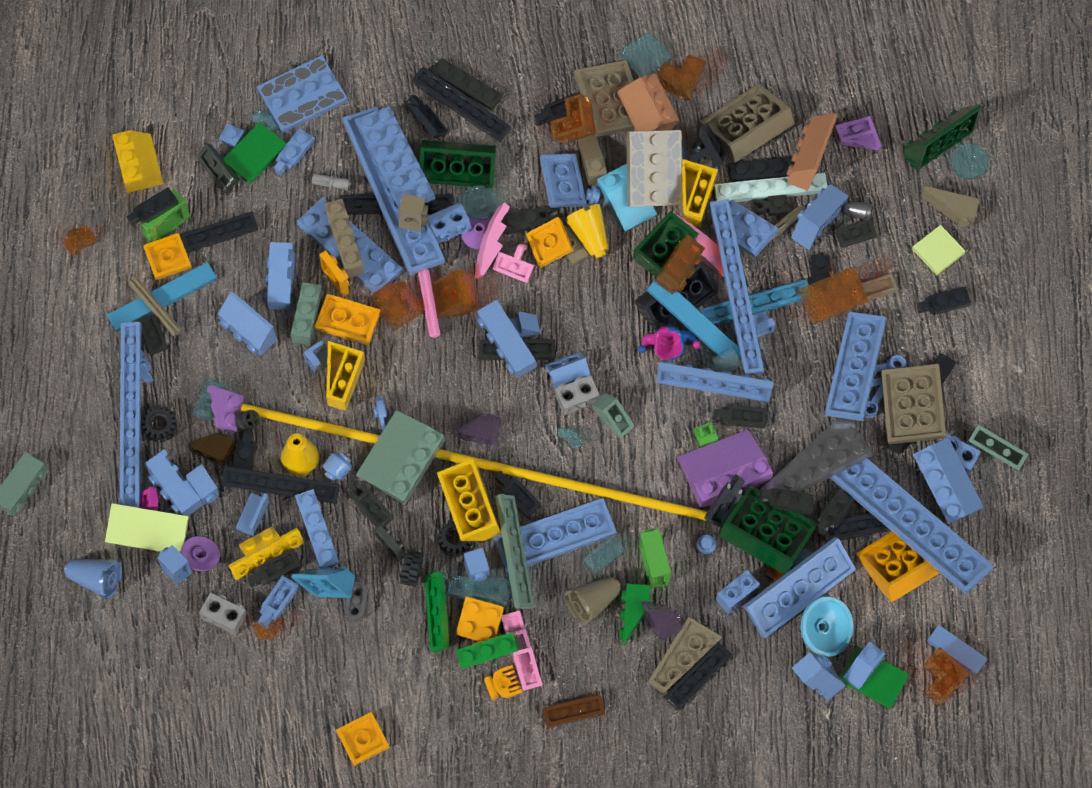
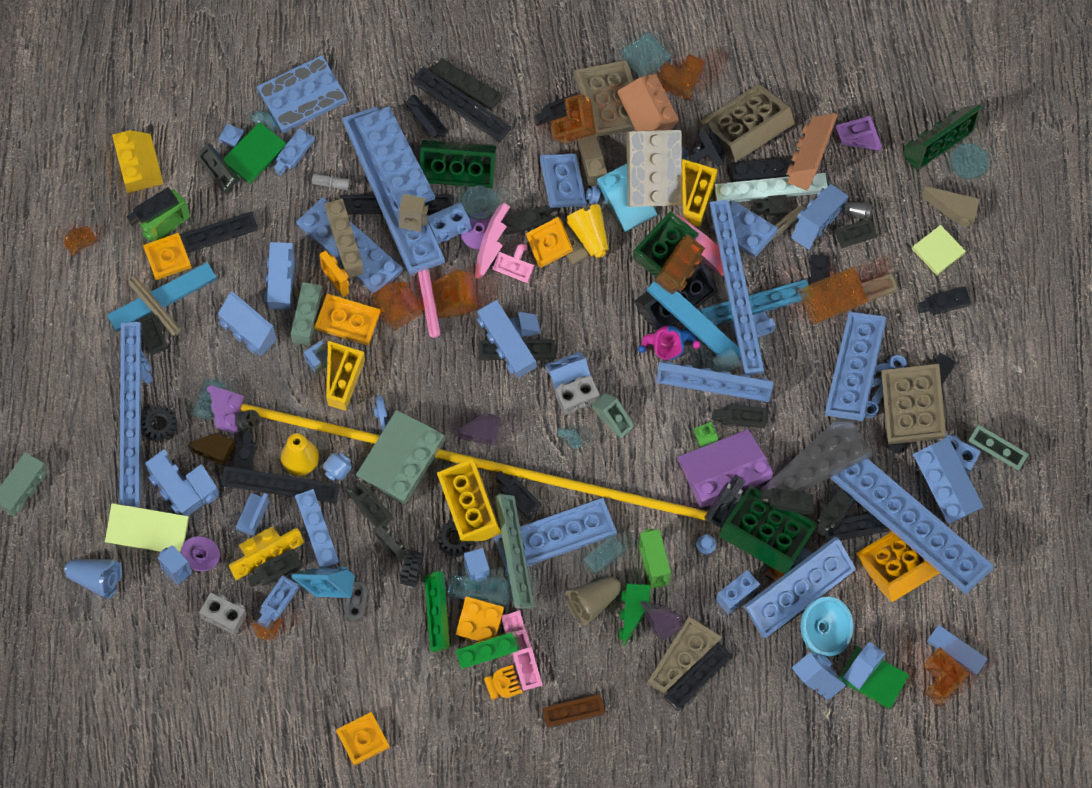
dark pink plate [140,487,159,510] -> none

